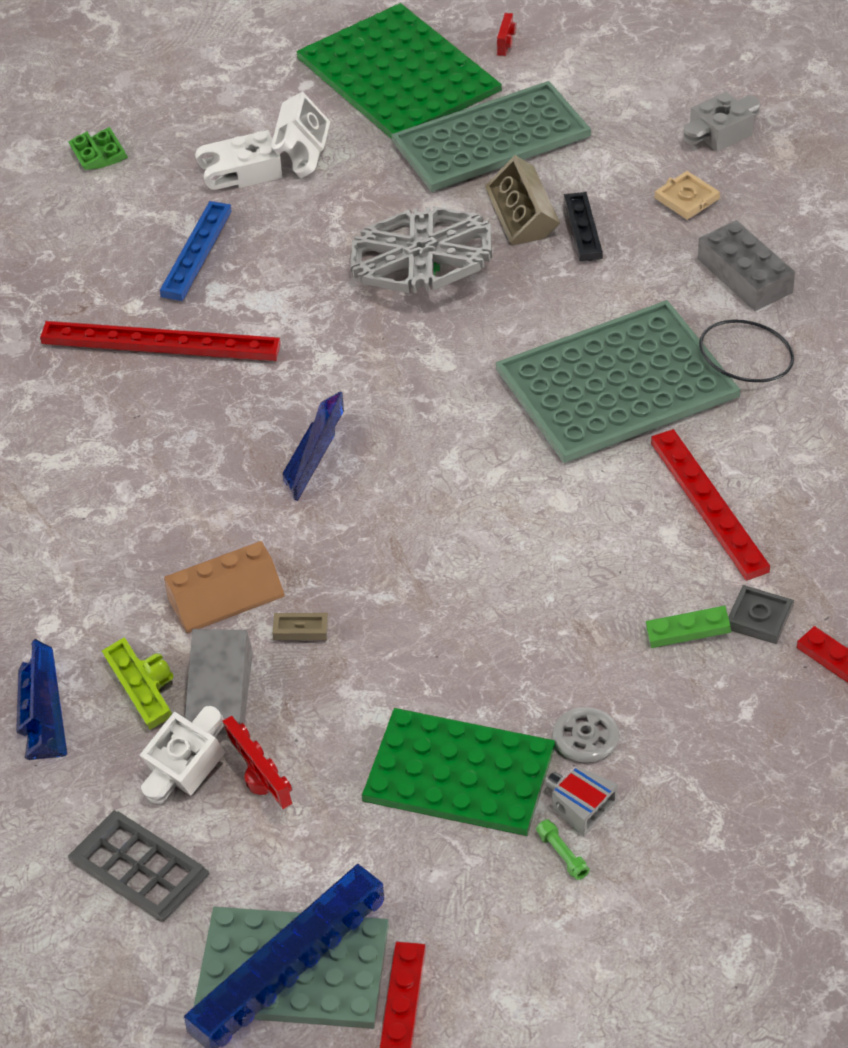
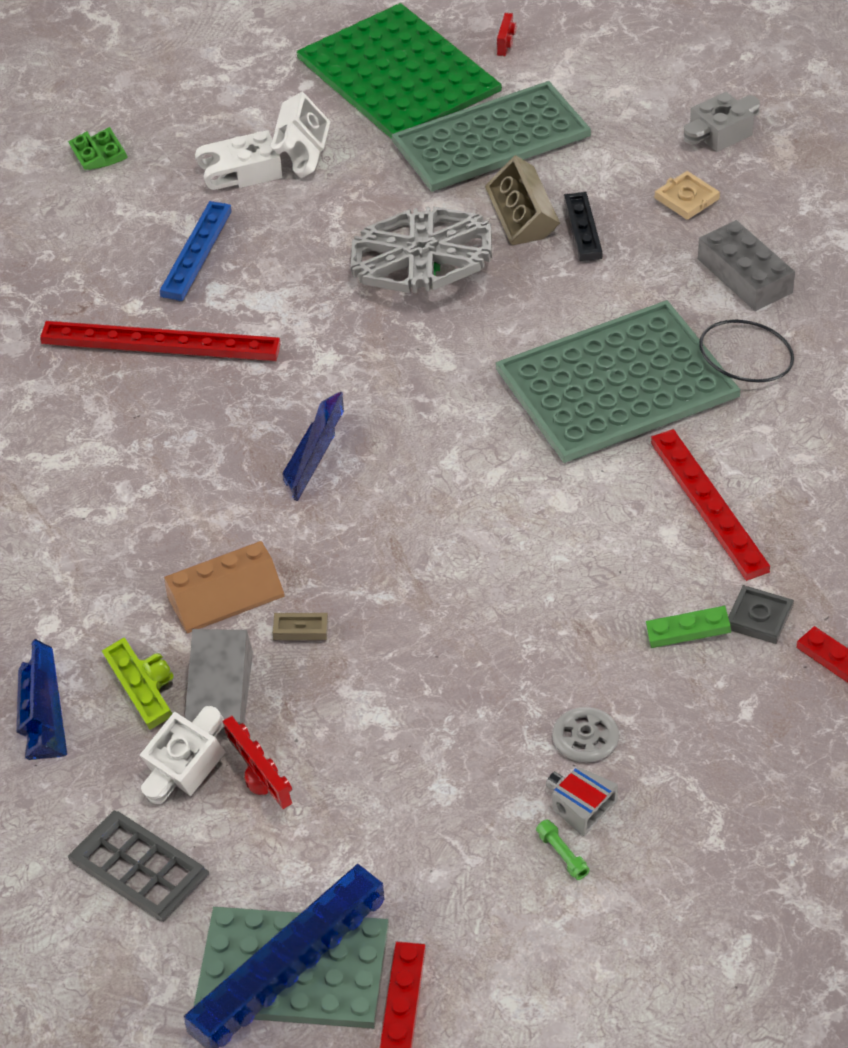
green plate [362,708,555,836] -> none

